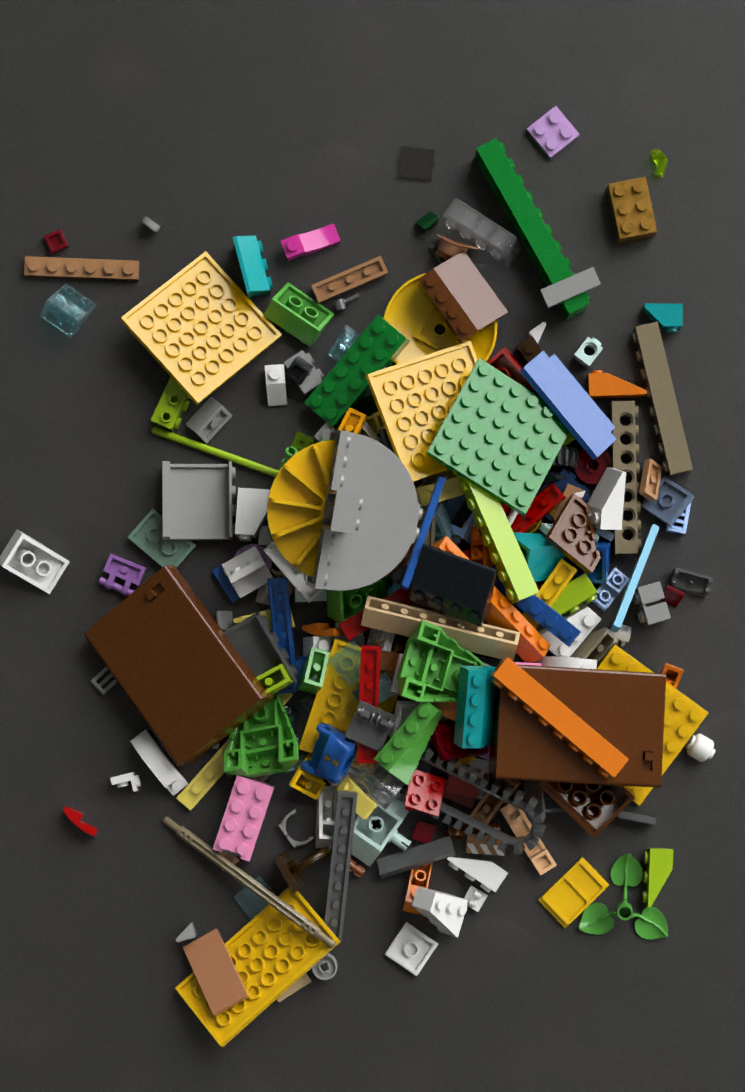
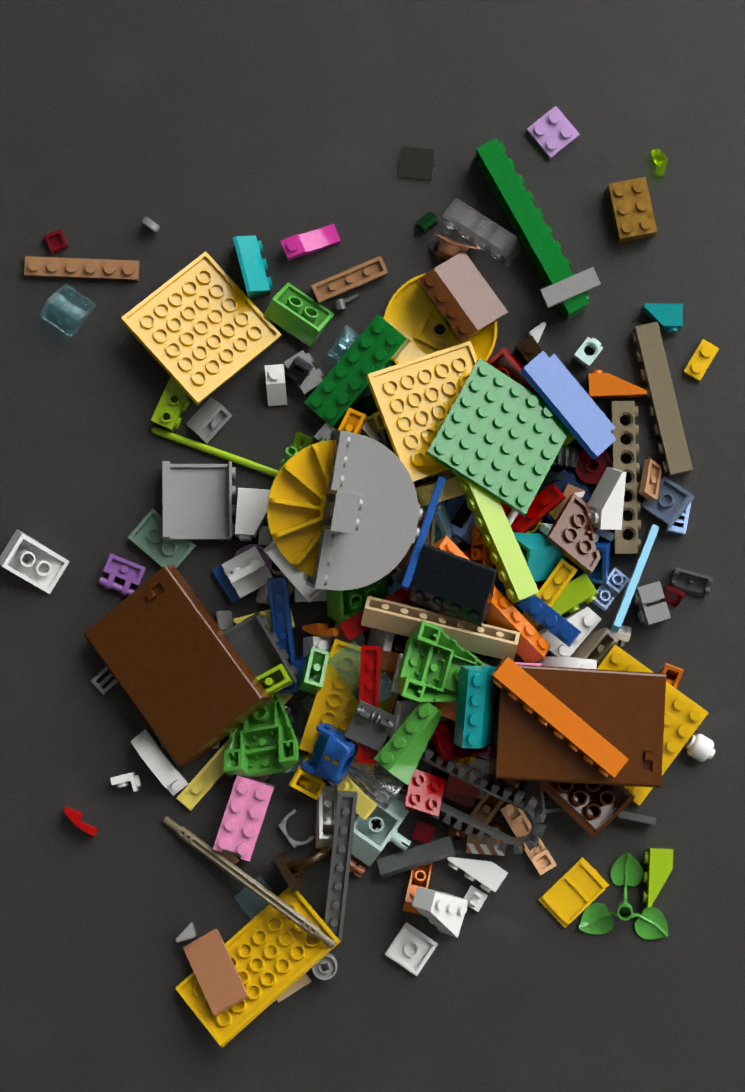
none -> yellow plate [683,339,719,381]

